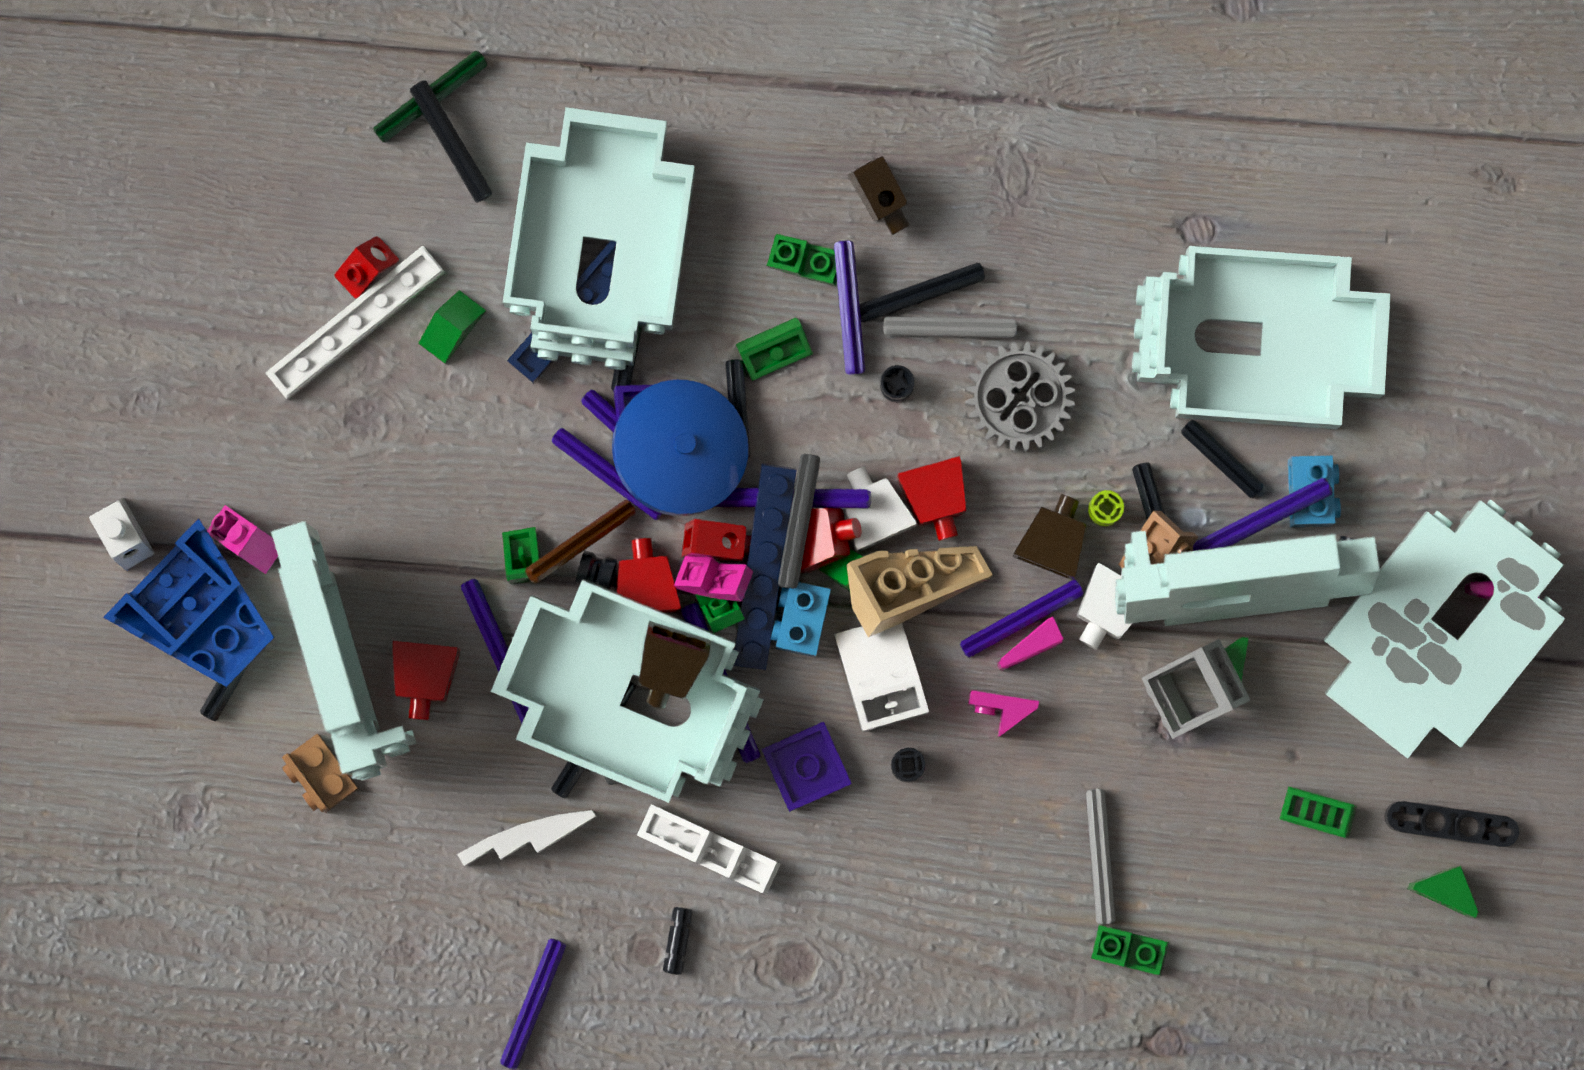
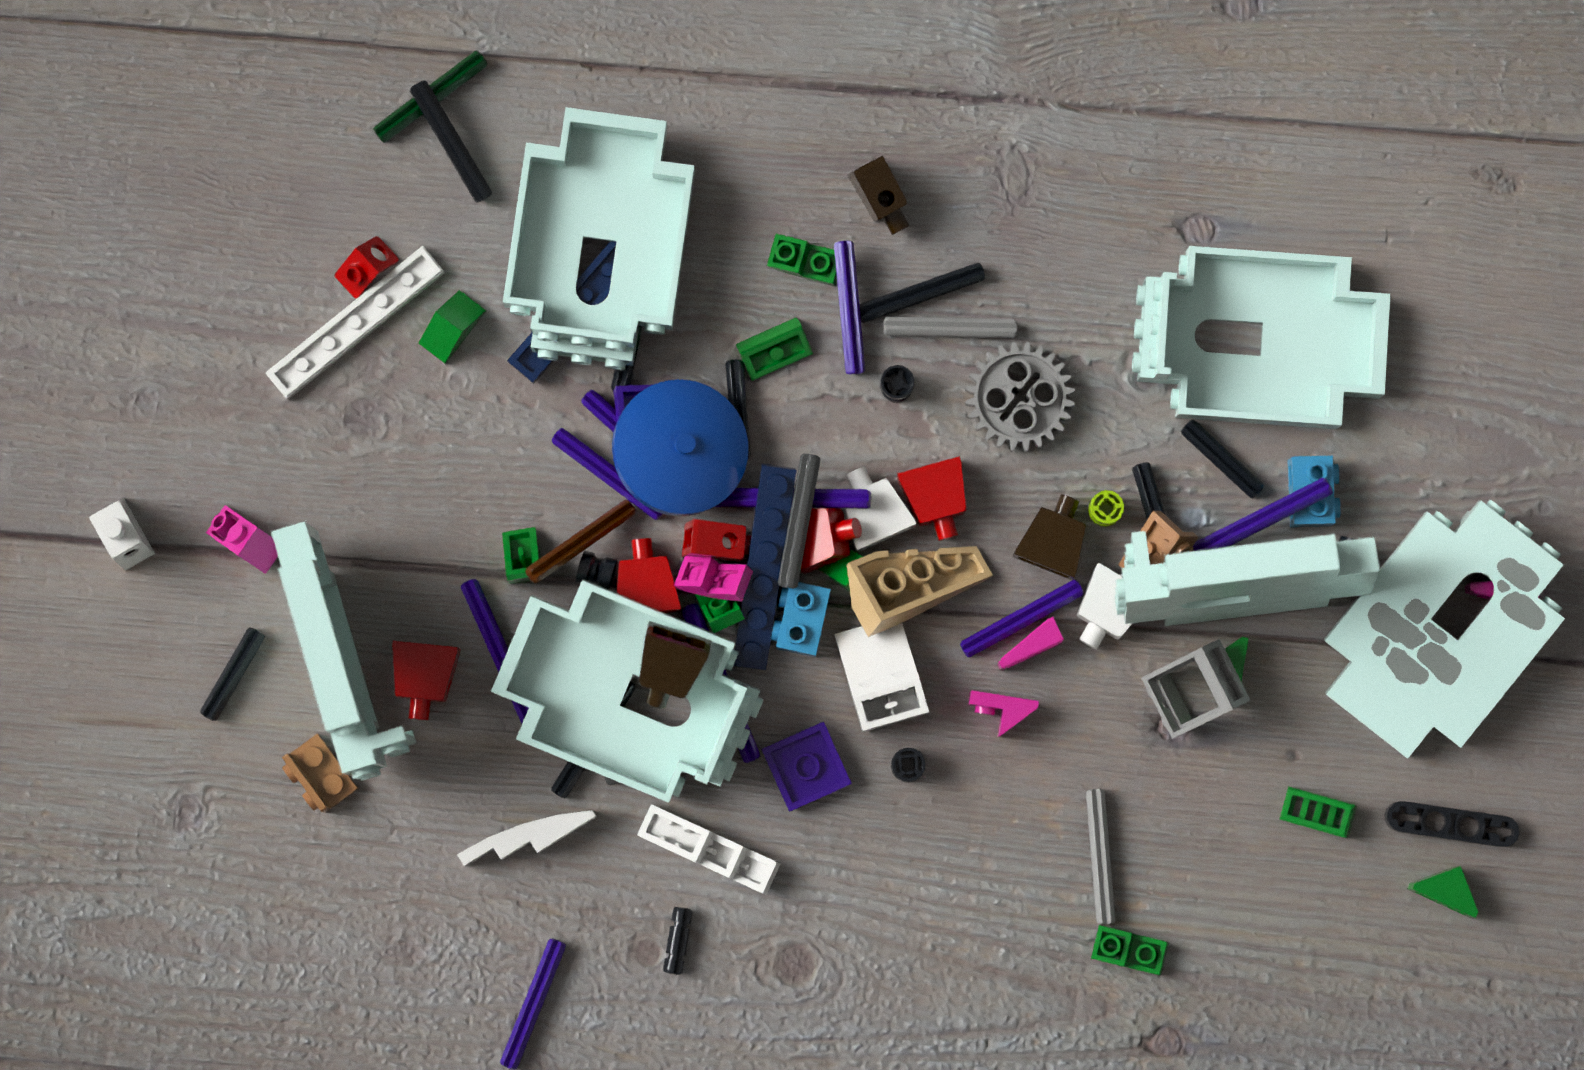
blue wedge [103,518,275,687] -> none

